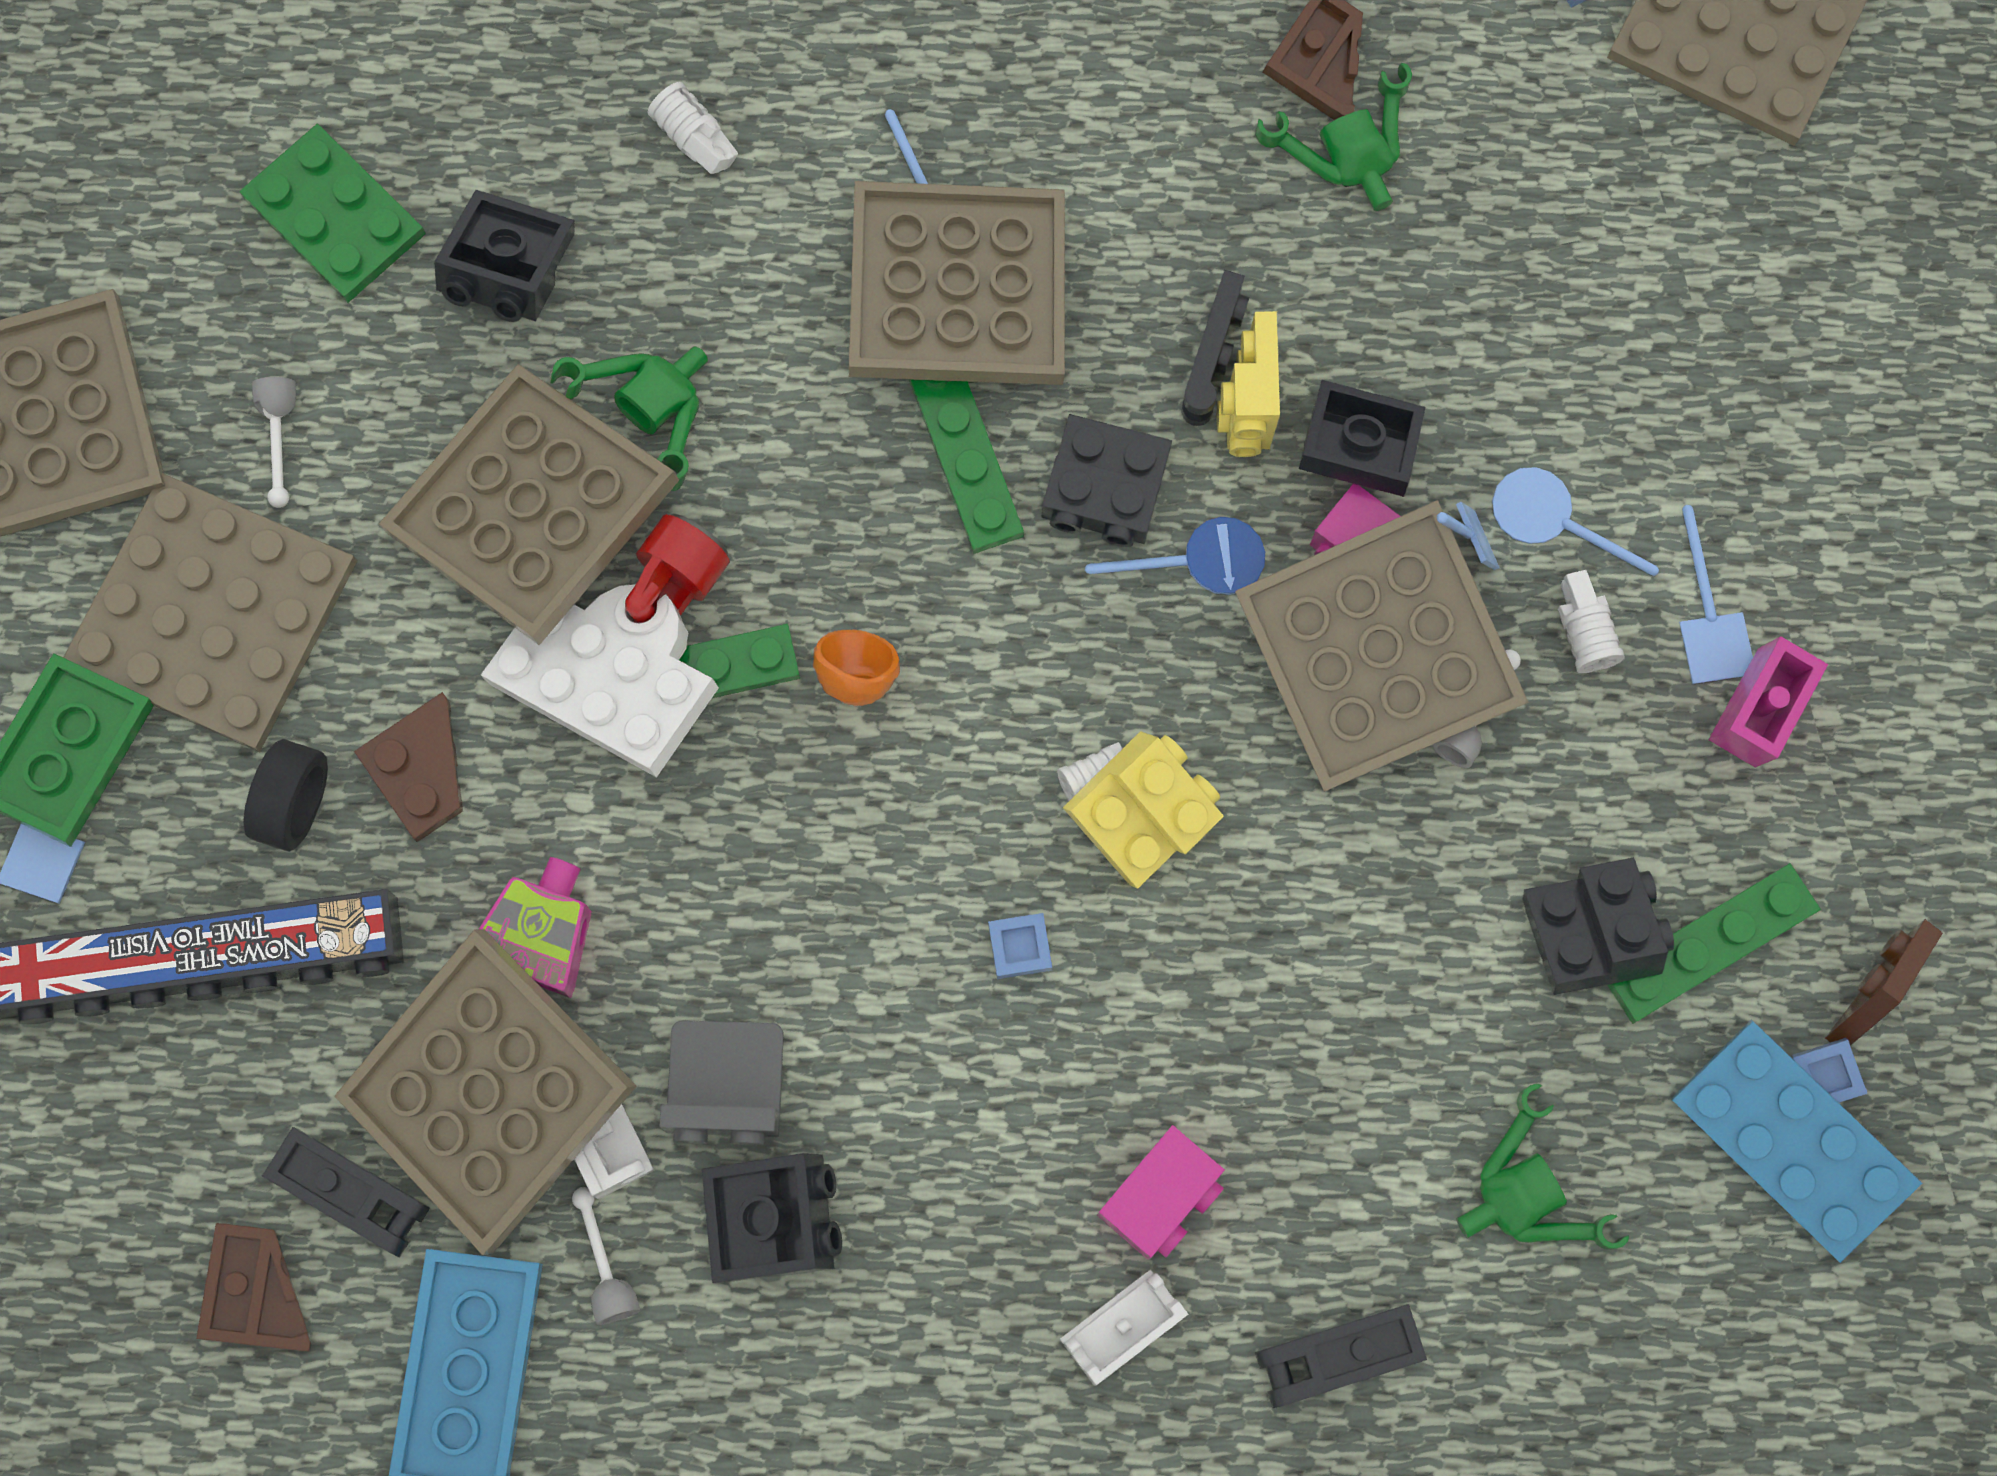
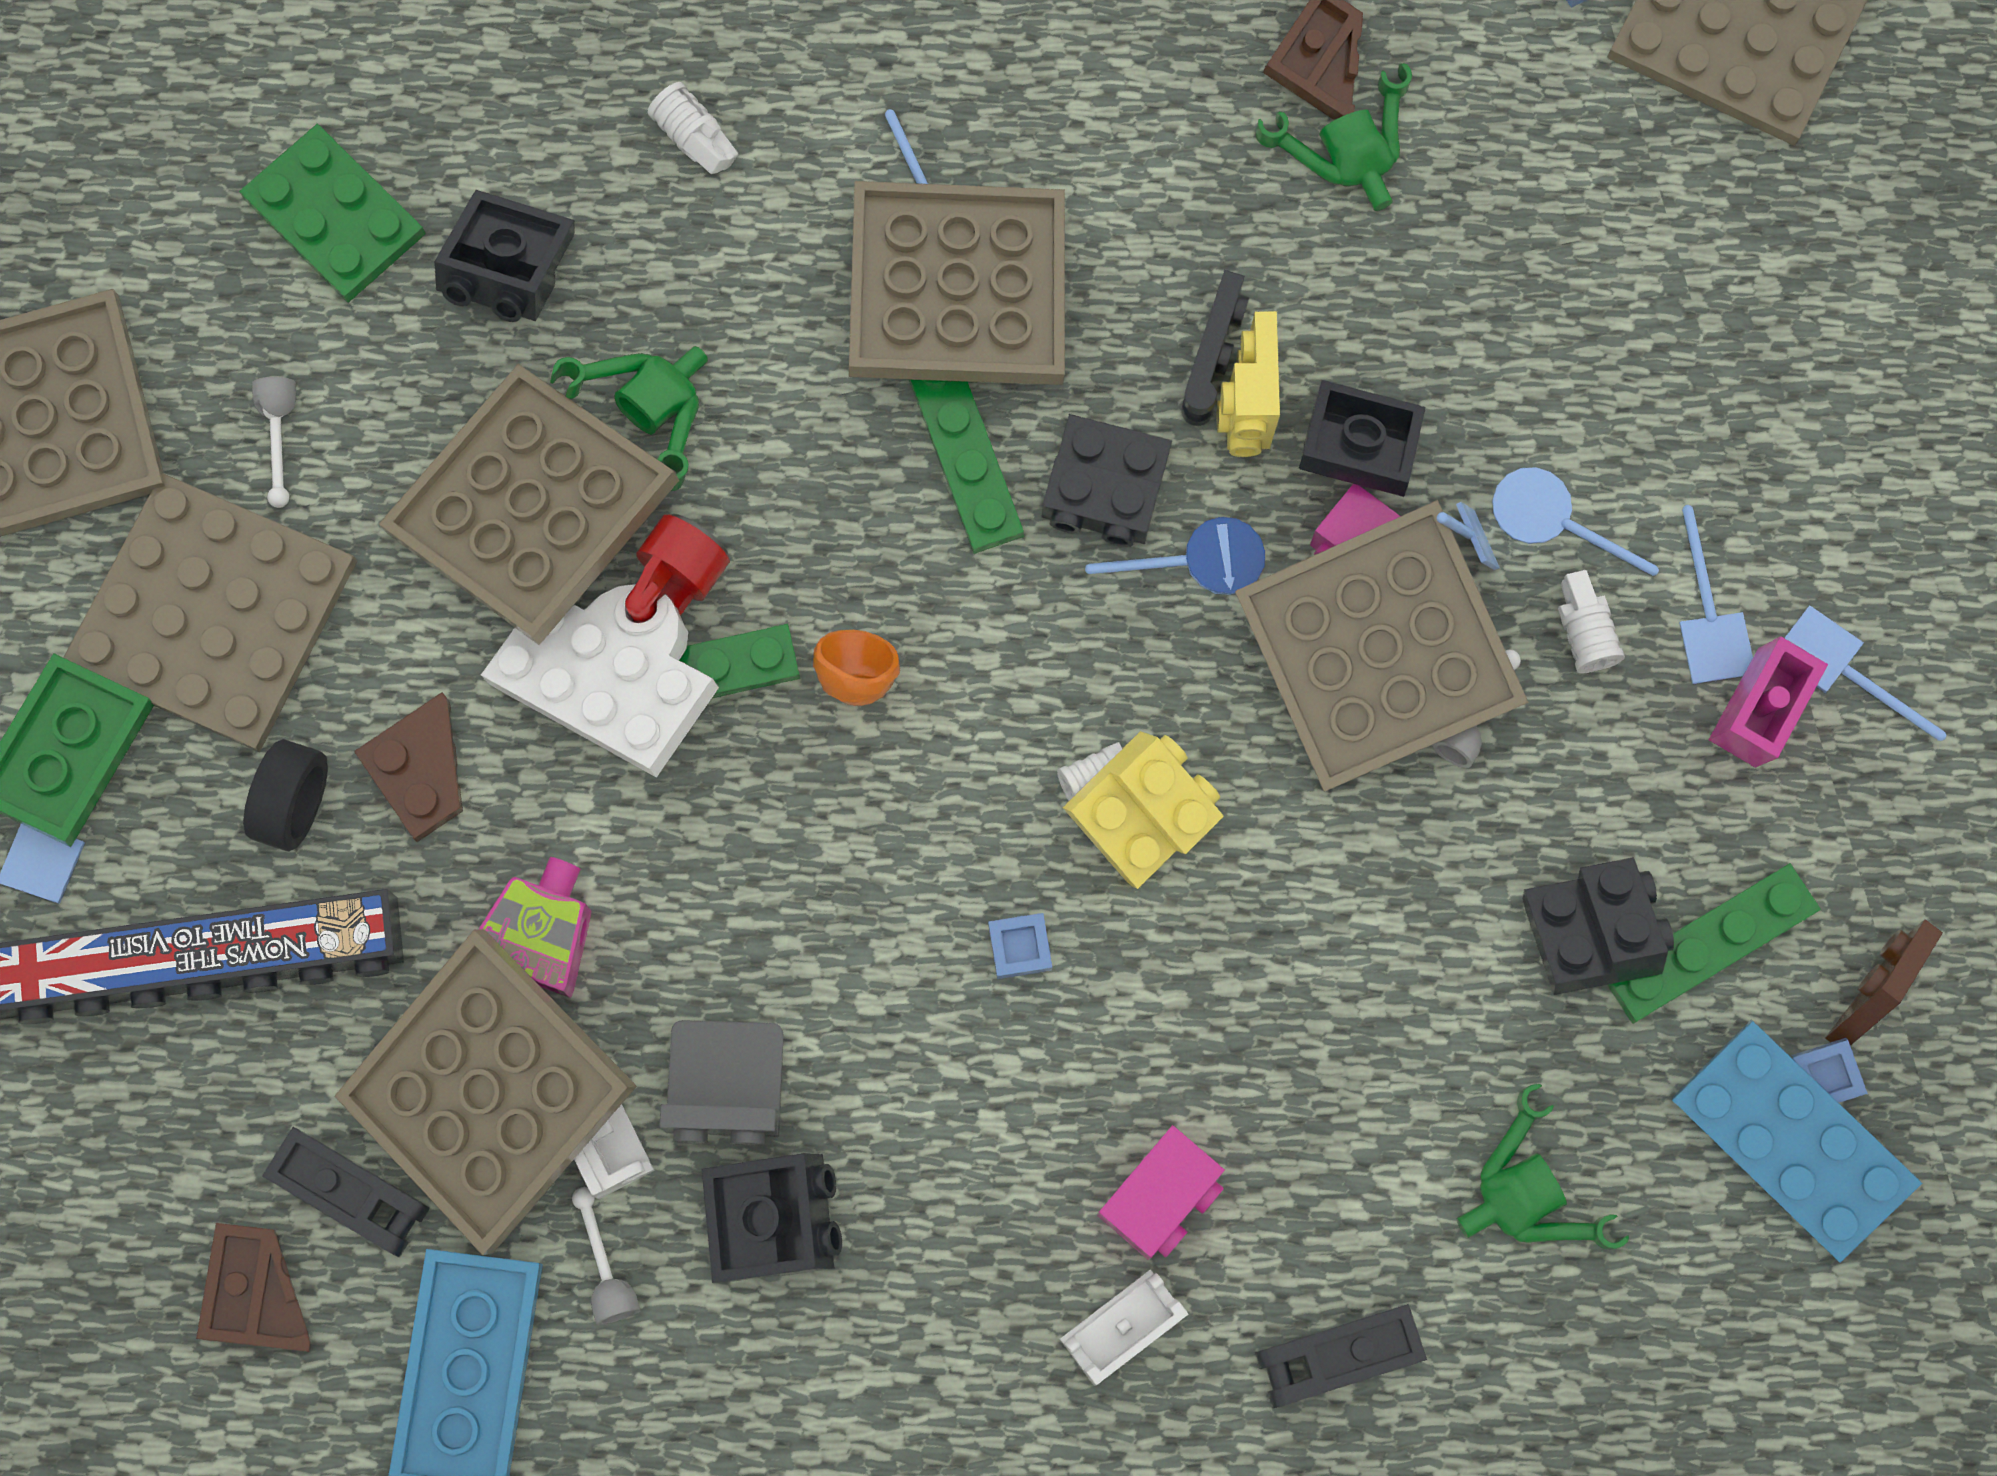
none -> light blue piece [1785,605,1946,741]

